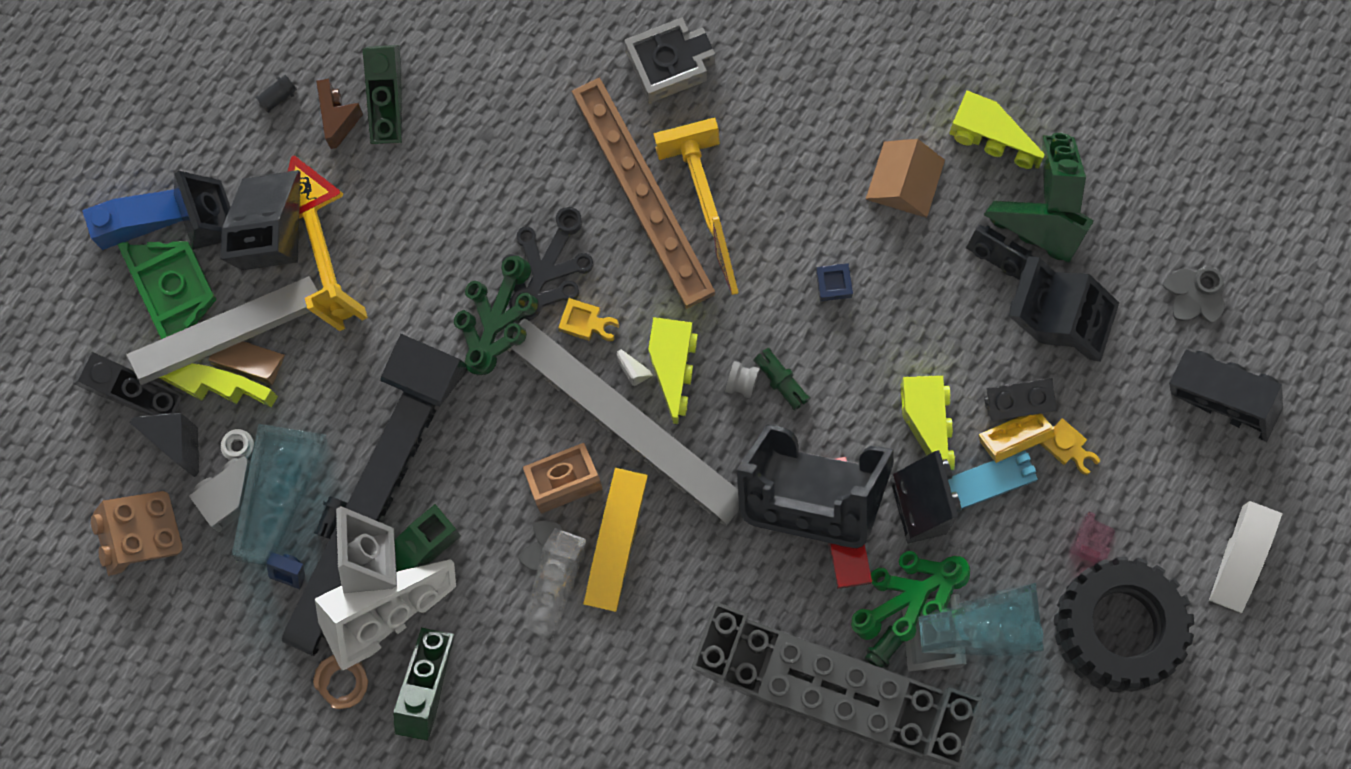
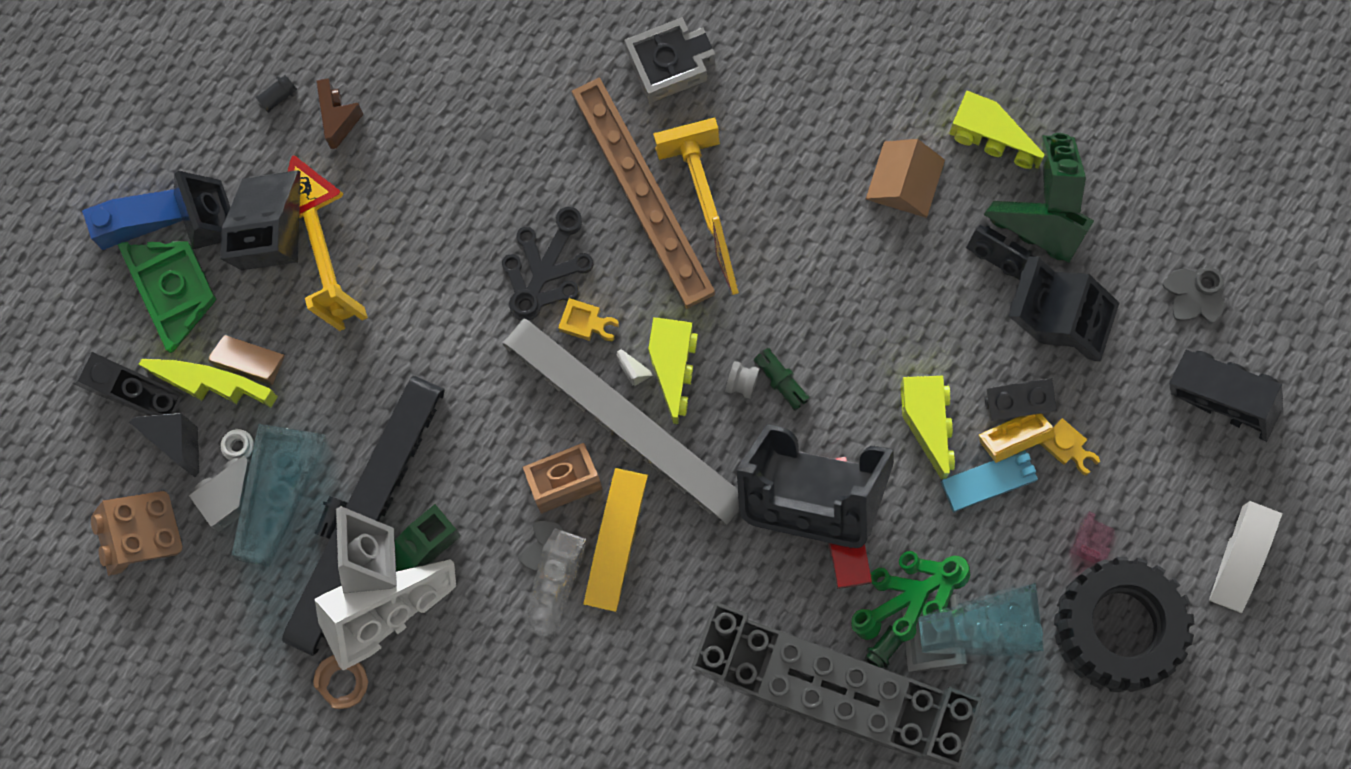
light grey tile [126,276,318,385] -> none
dark blue plate [266,552,305,590] -> none
dark green slope [362,45,402,144] -> none
black slope [380,333,467,407] -> none
dark green slope [393,627,454,741] -> none
dark green plant [454,256,538,375] -> none
dark blue plate [816,263,853,302] -> none
black slope [890,450,961,544] -> none

